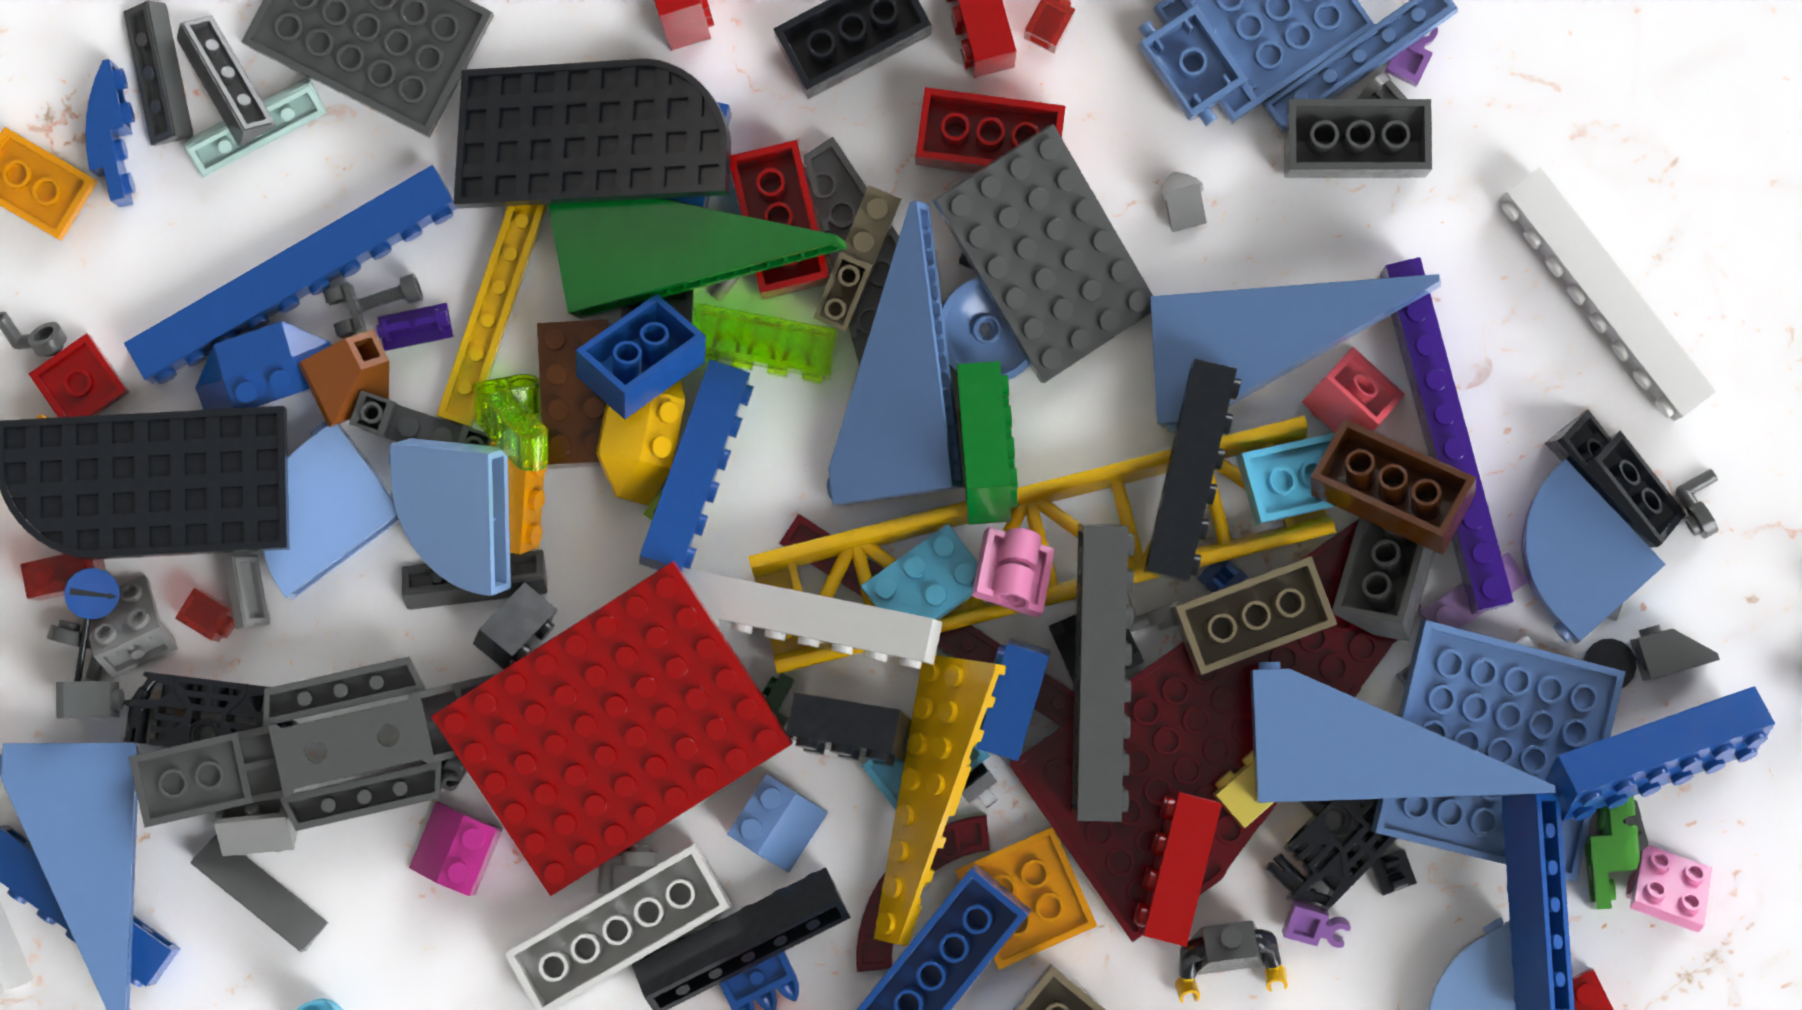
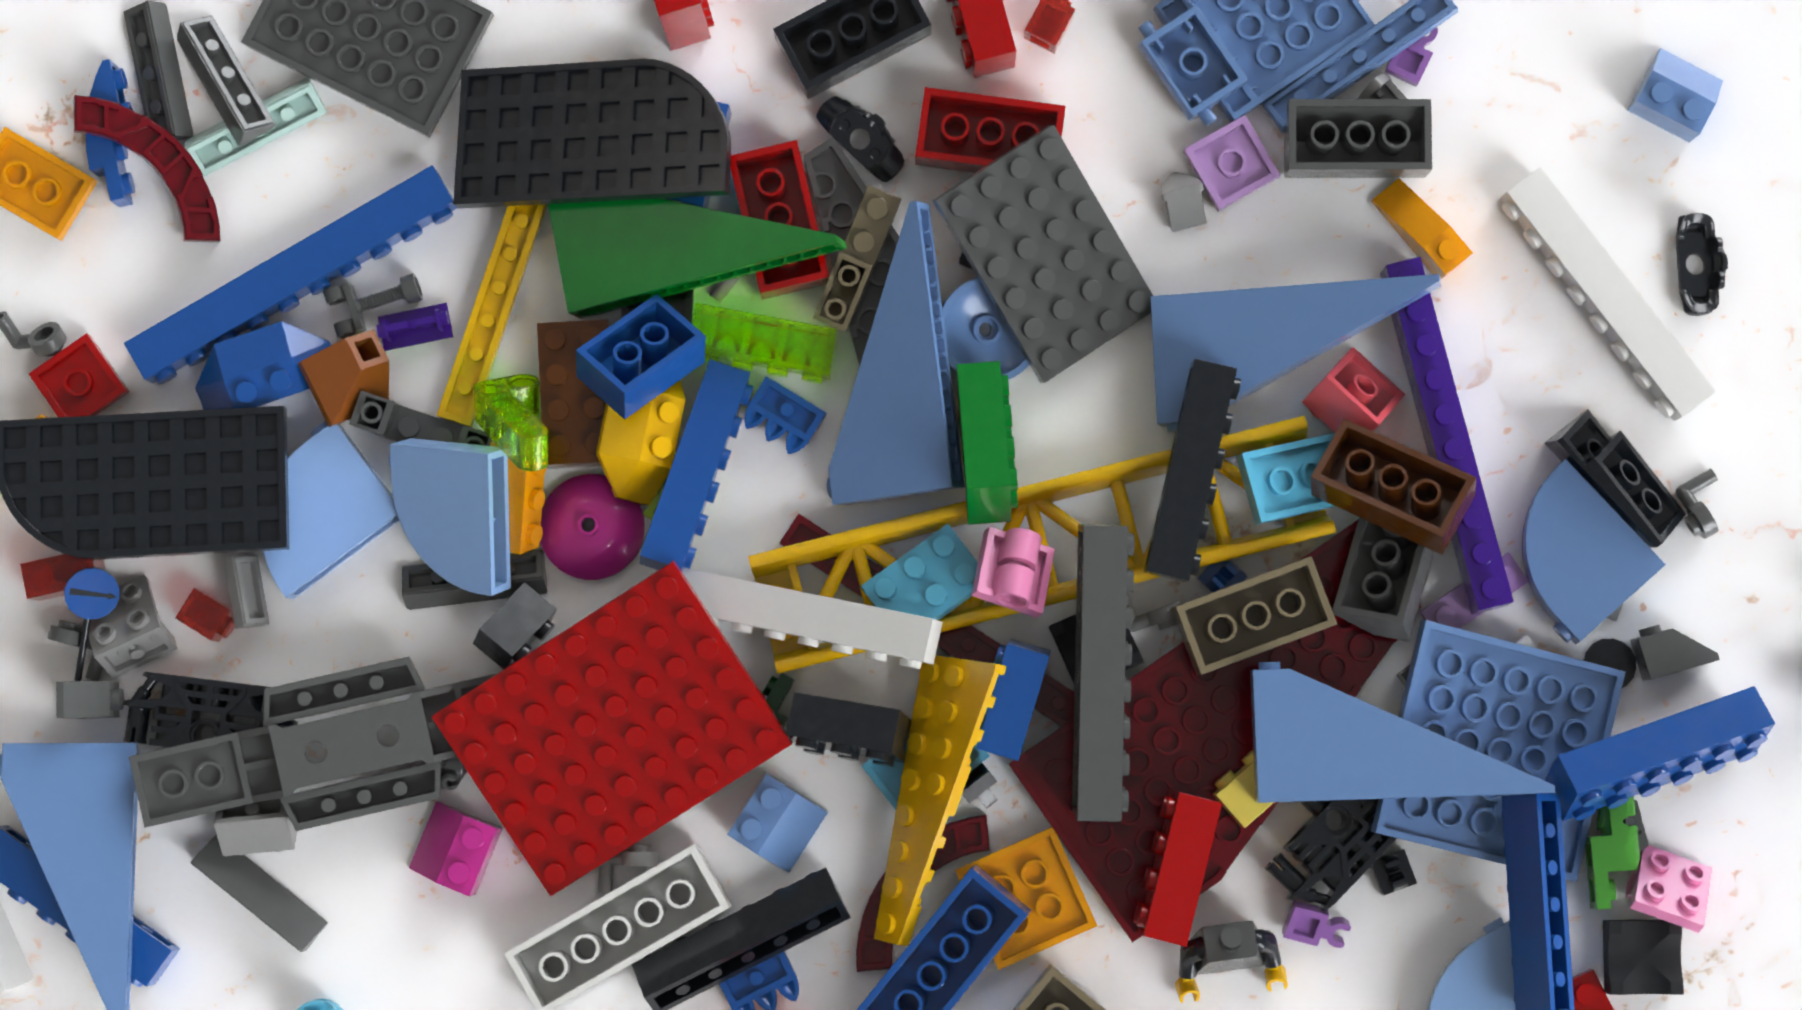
none -> dark red tile [73,95,221,243]
none -> dark pink dish [540,474,645,580]
none -> blue plate [744,376,827,454]
none -> black piece [816,96,905,182]
none -> lavender plate [1183,115,1280,212]
none -> light orange slope [1371,178,1473,280]
none -> black brick [1603,920,1684,995]
none -> medium blue slope [1627,48,1723,143]
none -> black piece [1676,213,1728,316]

